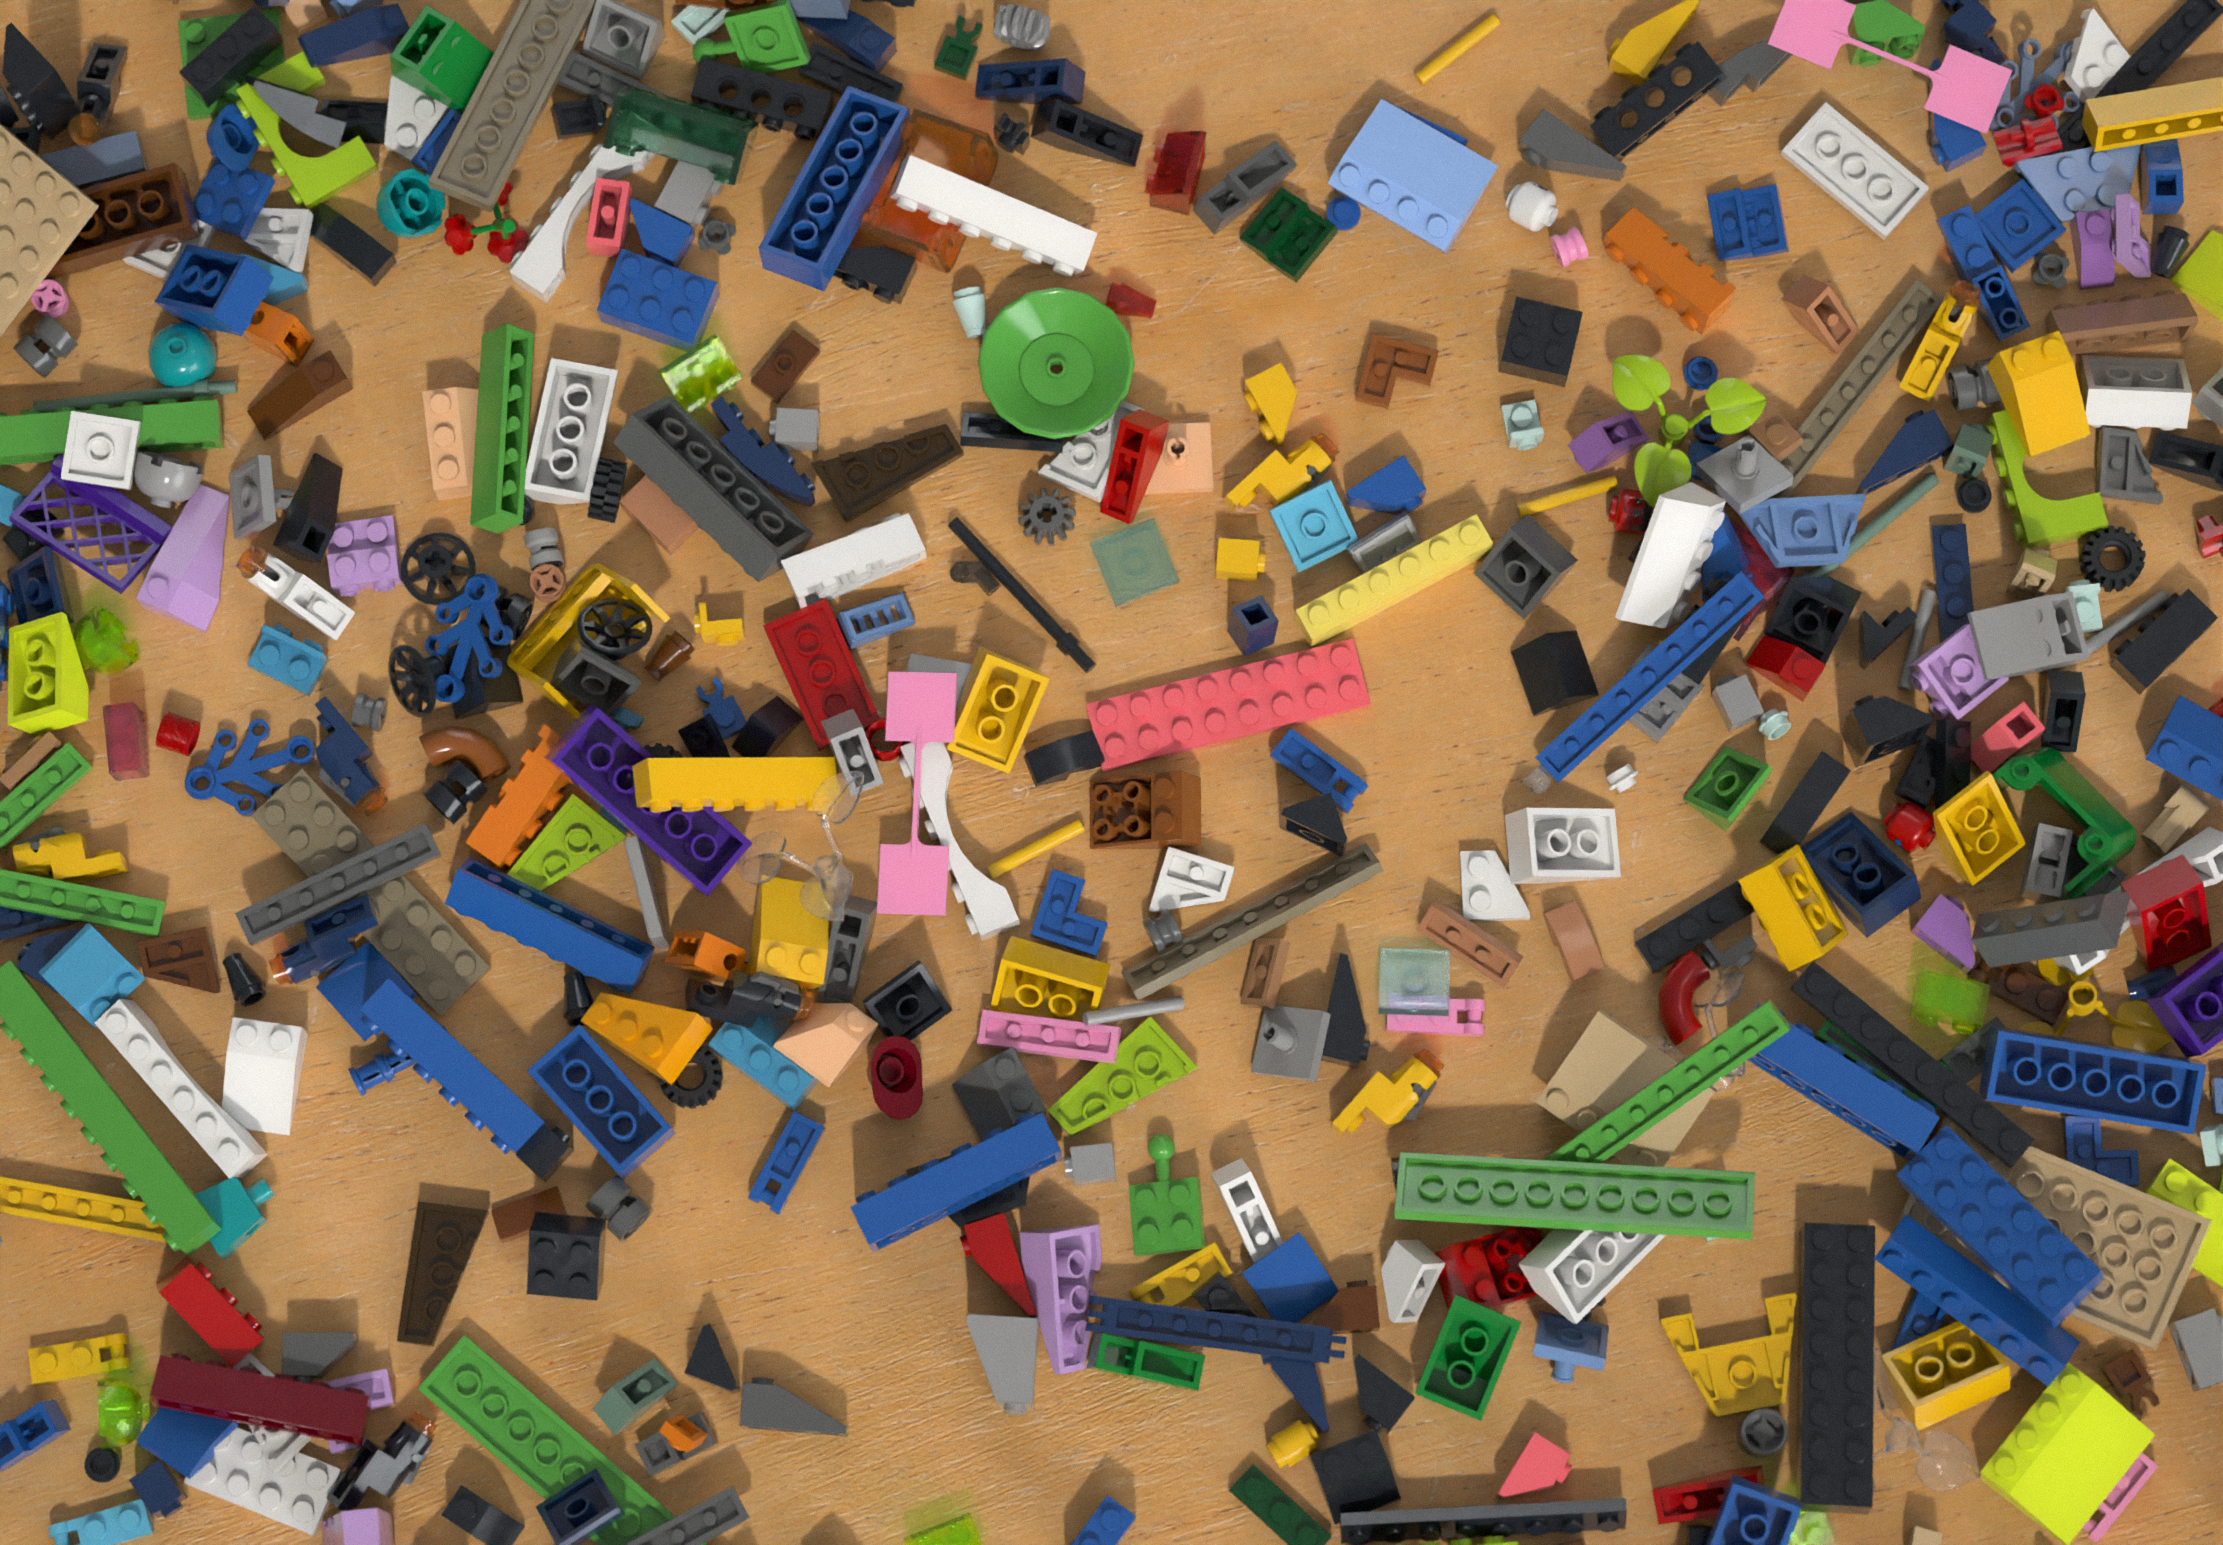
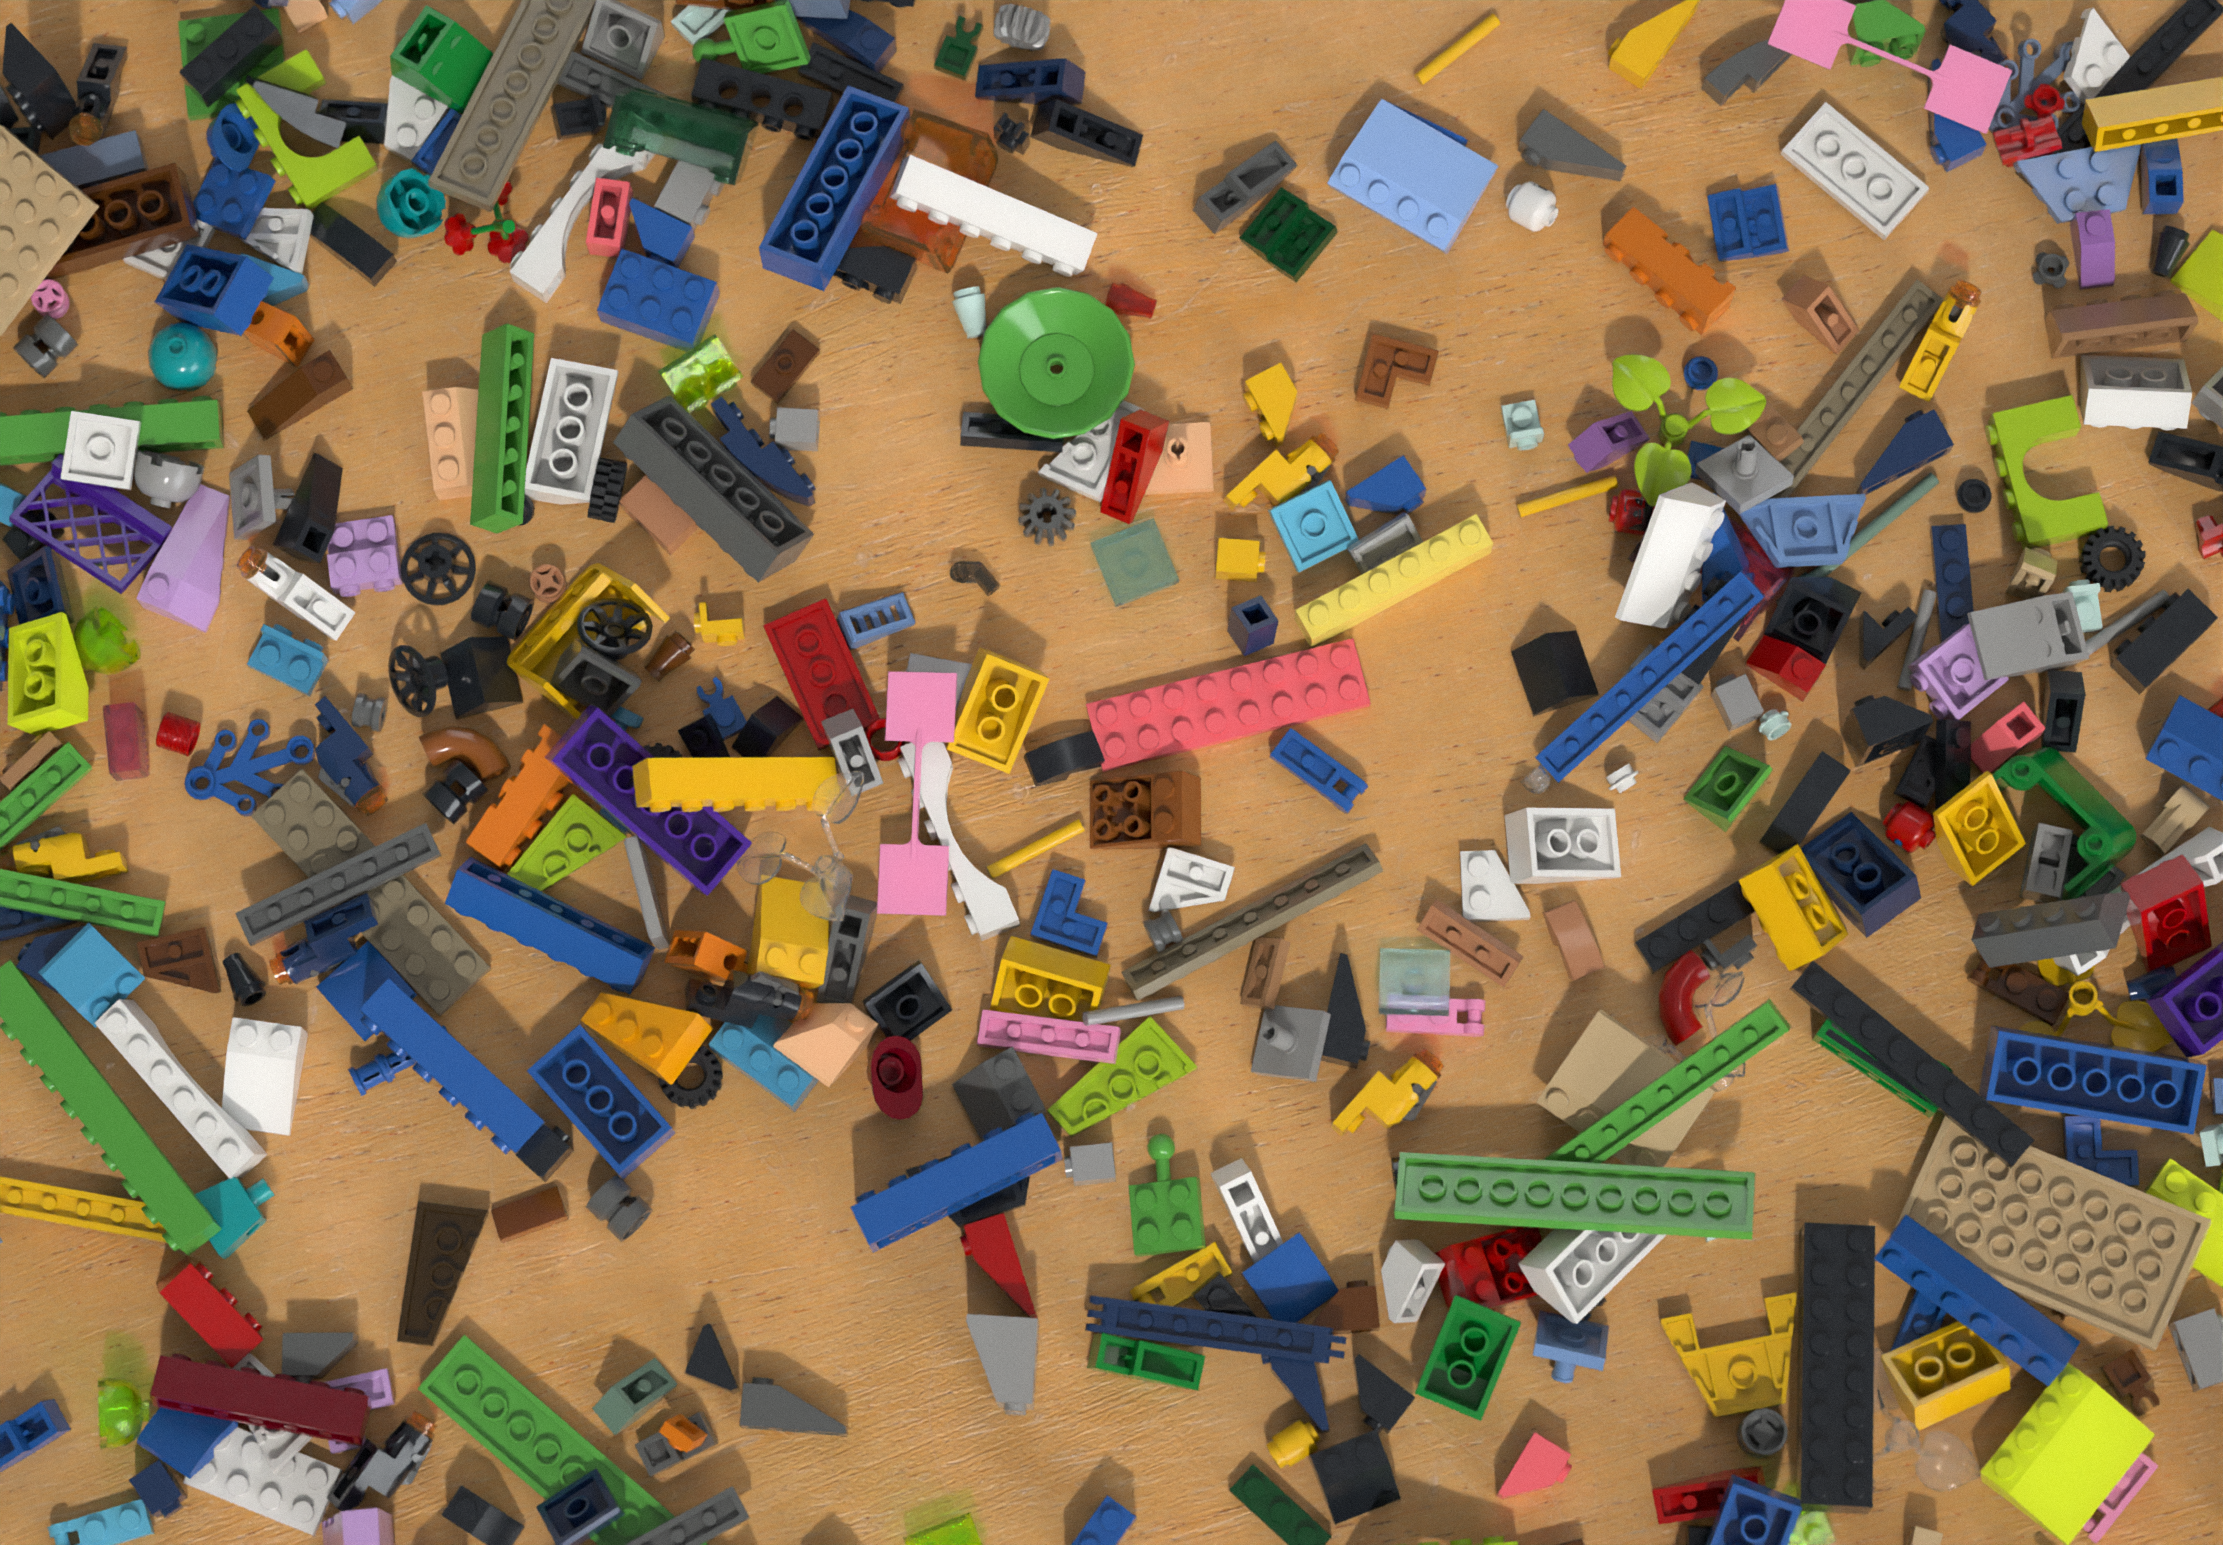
yellow plate [28,1333,130,1385] -> none
sand green bar [33,379,238,413] -> none
black plate [84,1447,121,1483] -> none
dark blue slope [298,3,410,68] -> none
blue plant [425,573,513,703] -> none
light grey wheel [523,528,564,571] -> none
black brick [527,1212,606,1301] -> none
black cone [563,972,594,1026] -> none
dark grey plate [698,218,736,255] -> none
blue plate [748,1111,826,1215] -> none
white wedge [781,513,927,609] -> none
dark brown wing [811,424,964,523] -> none
black bar [948,517,1096,673] -> none
lavender wedge [1020,1224,1102,1375] -> none
clear red slope [1145,131,1207,216] -> none
black slope [1280,793,1347,857] -> none
blue plate [1327,197,1361,231] -> none
black plate [1340,1498,1627,1545] -> none
dark grey slope [1474,514,1578,619] -> none
black brick [1499,297,1583,387] -> none
bright pink wheel [1549,227,1588,268] -> none
black brick [1590,41,1727,161] -> none
dark blue tile [1692,409,1724,445] -> none
blue brick [1747,1004,1940,1162] -> none
blue brick [1897,1125,2104,1330] -> none
clear neon green brick [1909,970,1991,1034] -> none
medium lavender slope [1911,894,1976,975] -> none
blue slope [1936,205,2030,342] -> none
dark grey slope [1938,1016,2006,1084] -> none
sand green slope [1943,423,1995,479] -> none
dark grey wheel [1946,357,2002,411] -> none
blue plate [1975,178,2067,274] -> none
yellow slope [1986,331,2090,458] -> none
dark grey wing [2095,427,2163,505] -> none
lavender plate [2111,193,2151,279] -> none

